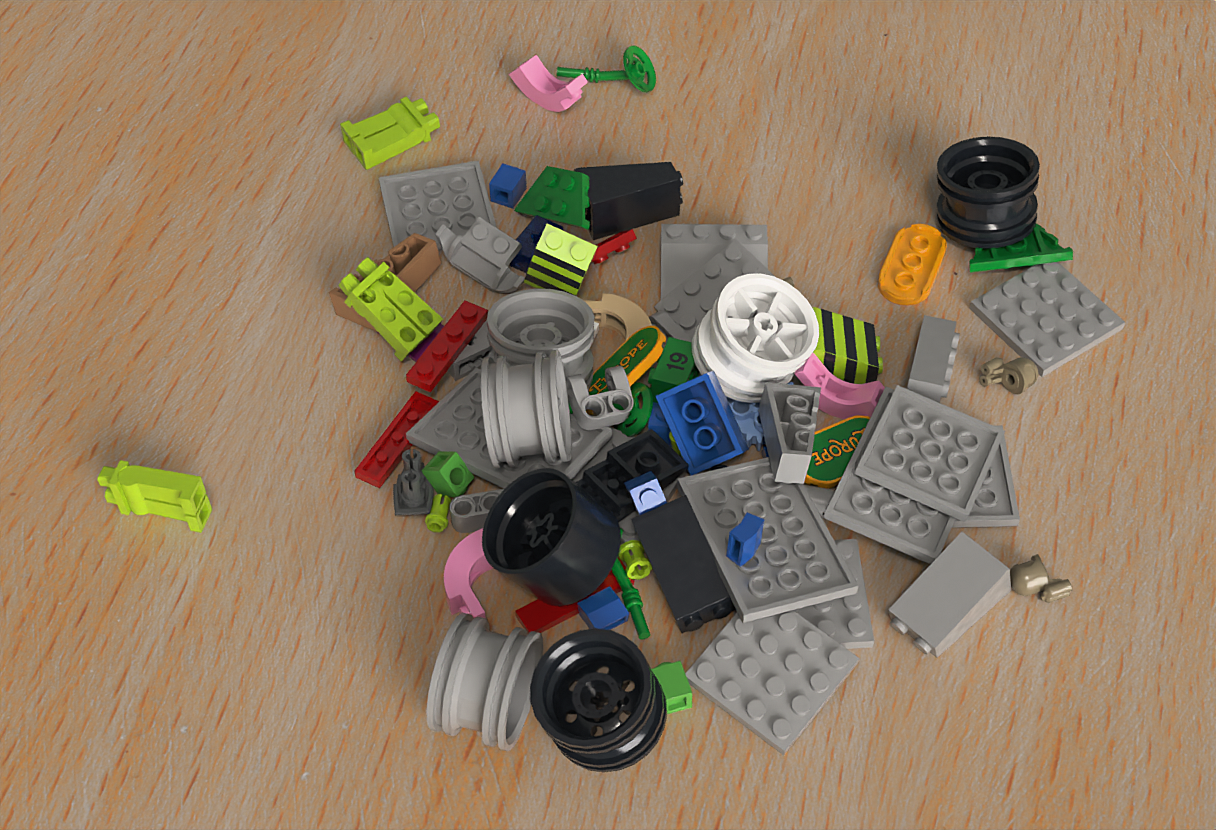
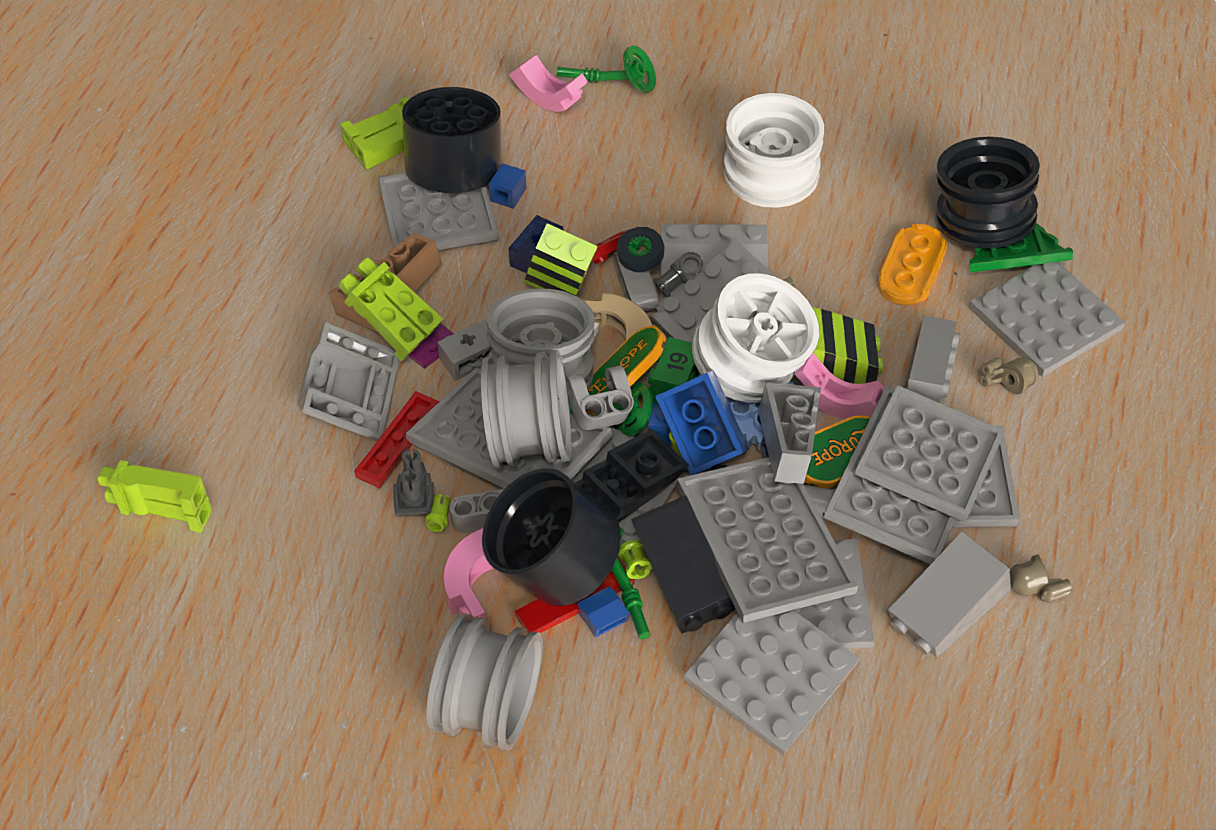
red plate [406,300,488,393] -> none
bright green brick [422,451,475,497] -> none
light grey plate [435,217,525,293] -> none
green wing [514,166,590,230] -> none
black wheel [530,628,667,773] -> none
black slope [574,162,683,240] -> none
brick [624,471,667,515] -> none
bright green brick [651,661,692,714] -> none
blue piece [726,513,765,567] -> none
none -> light grey slope [297,322,399,441]
none -> black wheel [402,87,501,193]
none -> light grey beam [613,249,659,312]
none -> black bush [616,227,665,272]
none -> dark grey connector [653,251,703,298]
none -> white wheel [724,93,824,208]

